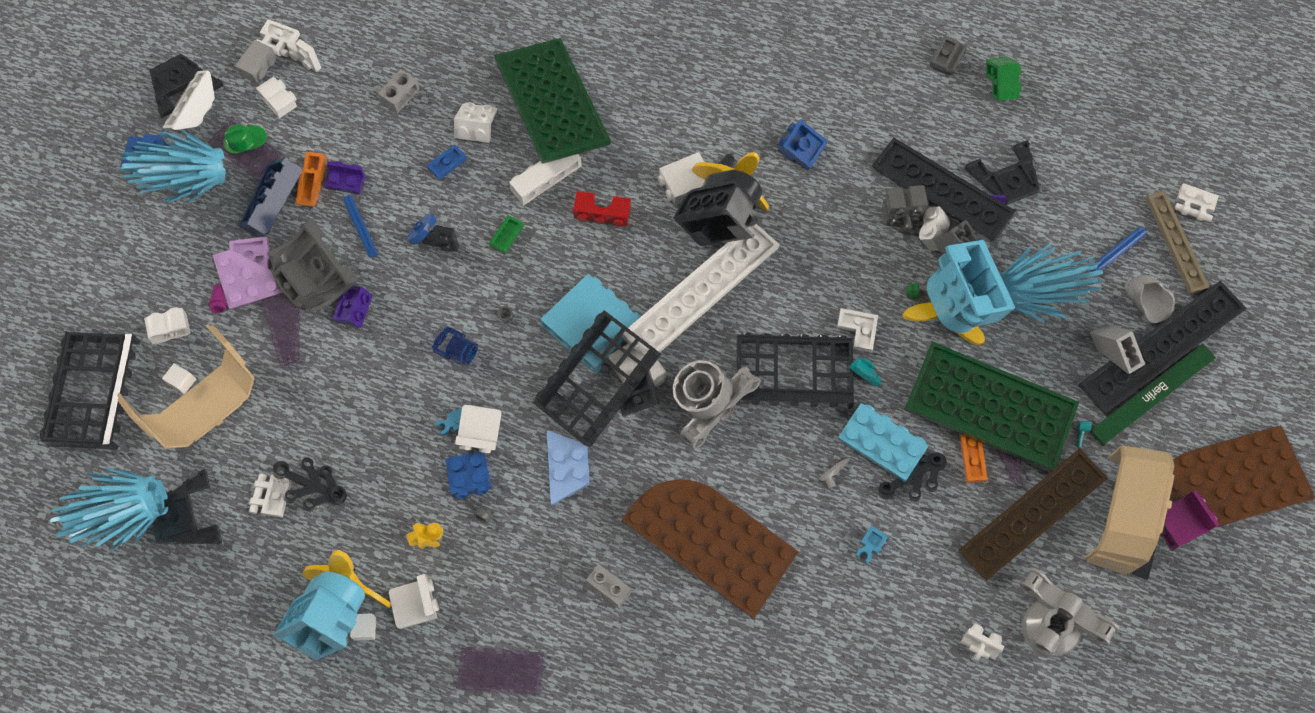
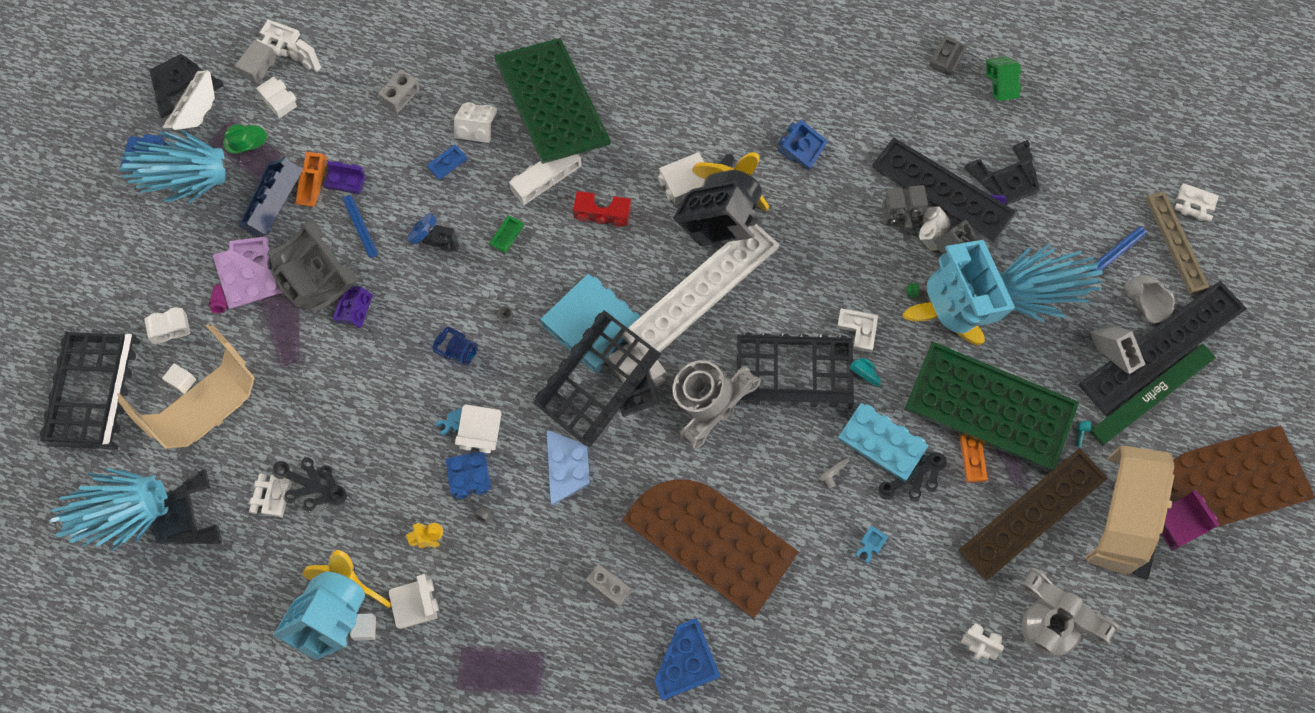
none -> blue plate [654,618,721,701]

